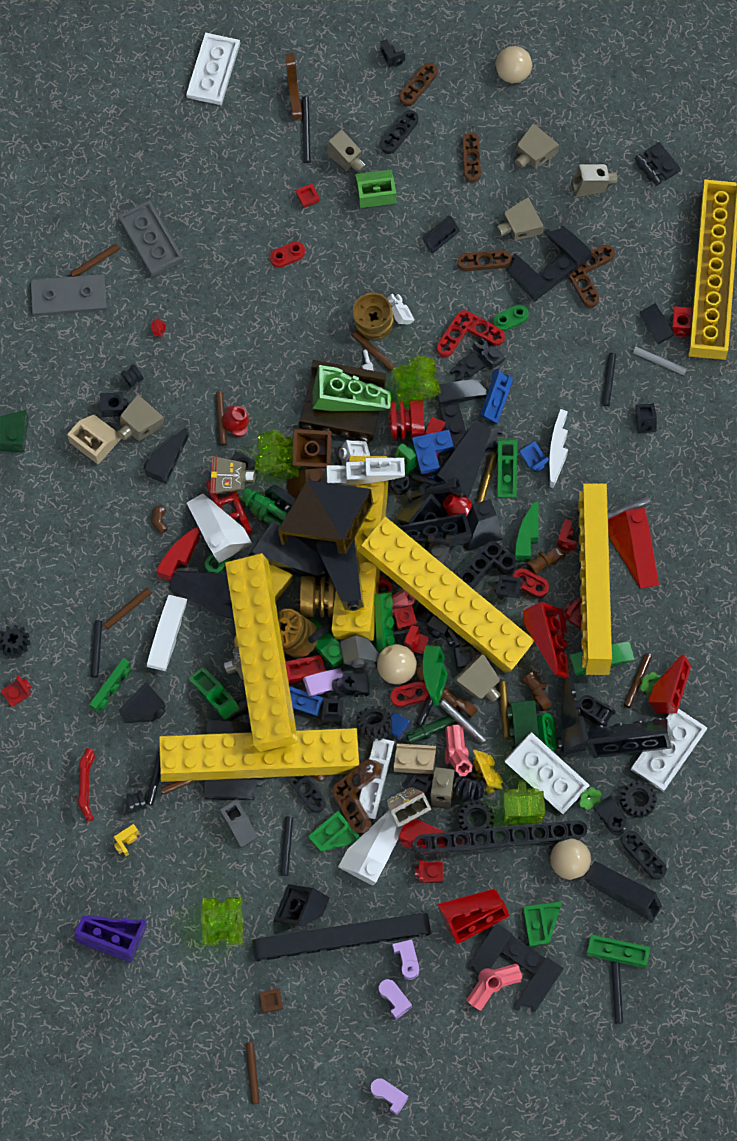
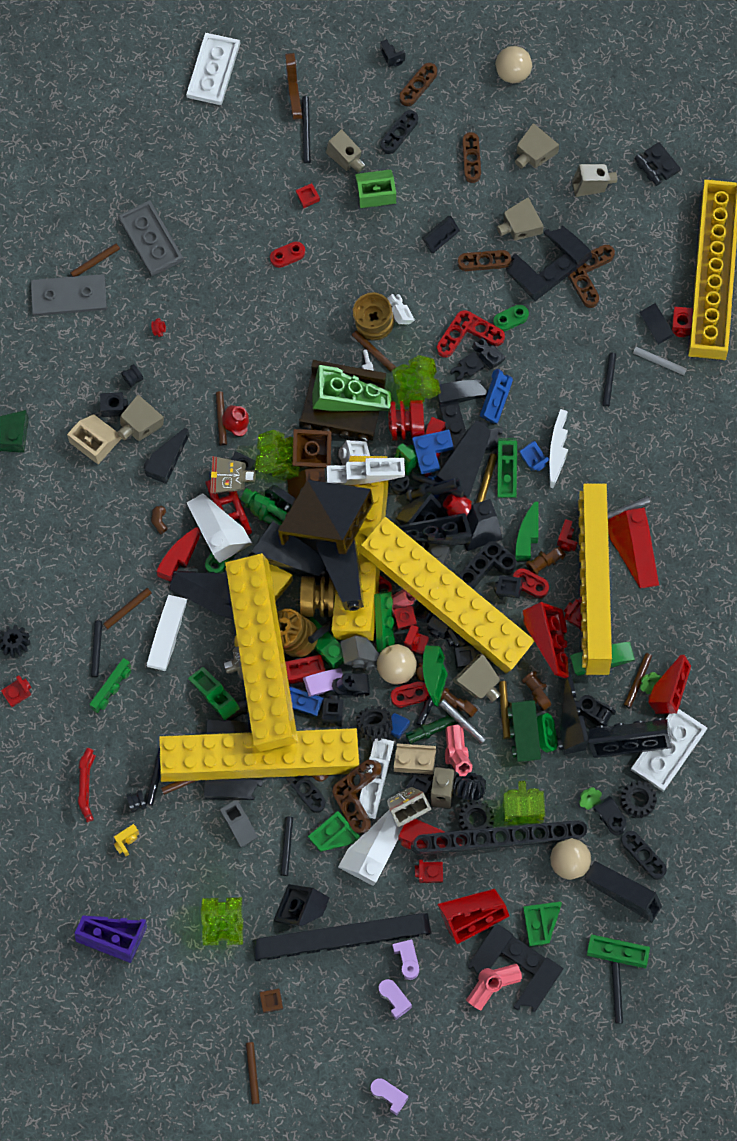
black slope [119,682,166,723] -> none
yellow hinge [473,750,503,794] -> none
white plate [504,732,590,814] -> none
black bracket [635,403,657,433] -> none

